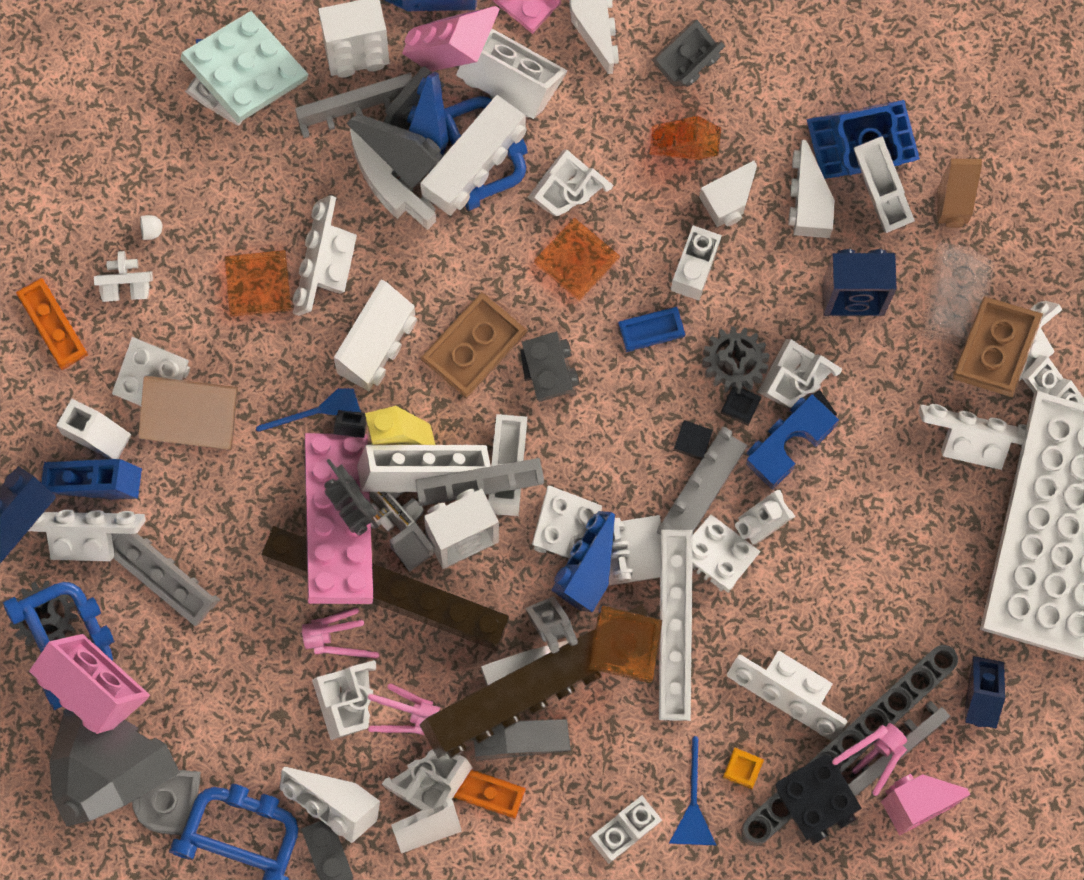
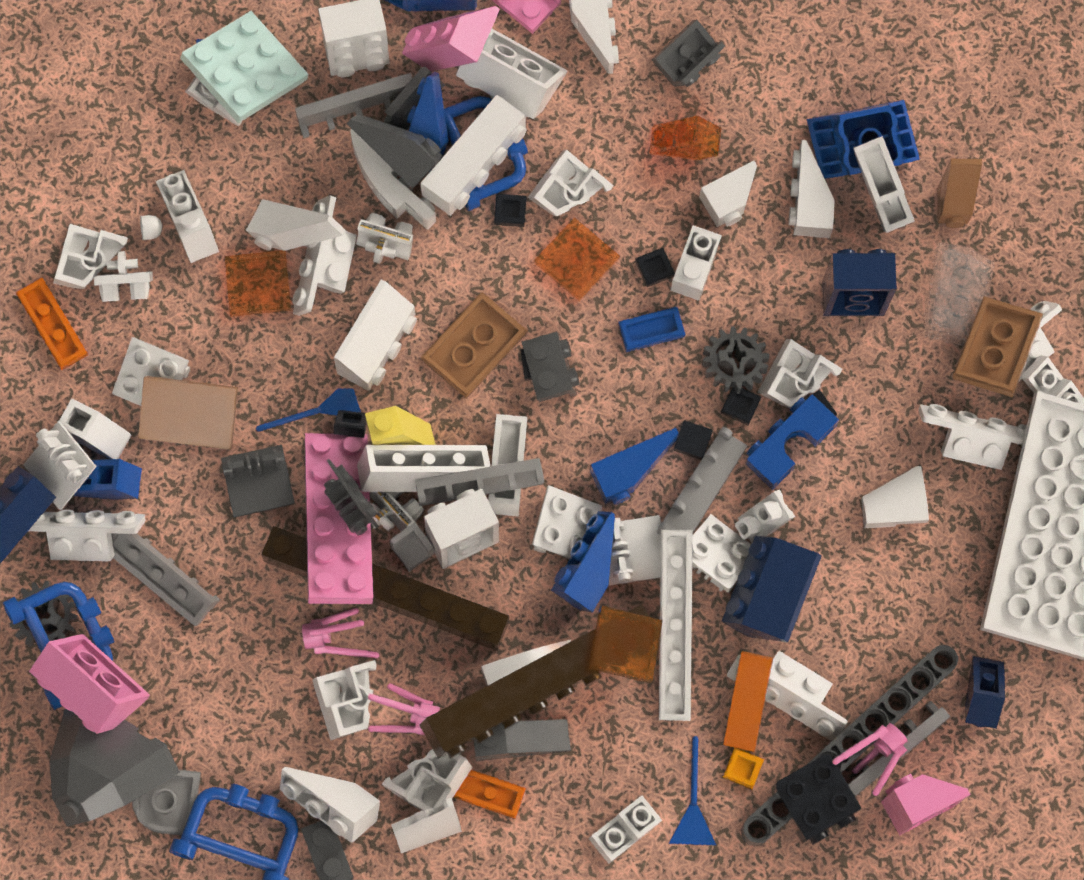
light grey hinge [525,596,578,654] -> none
none -> white hinge [23,421,97,510]
none -> white slope [53,224,128,289]
none -> white slope [156,170,219,263]
none -> dark grey hinge [221,445,295,518]
none -> white slope [246,199,346,251]
none -> white hips [356,213,413,264]
none -> black tile [494,194,527,227]
none -> blue slope [590,428,678,505]
none -> black tile [635,248,675,287]
none -> dark blue slope [721,536,822,642]
none -> orange tile [723,651,774,752]
none -> white slope [861,466,929,528]

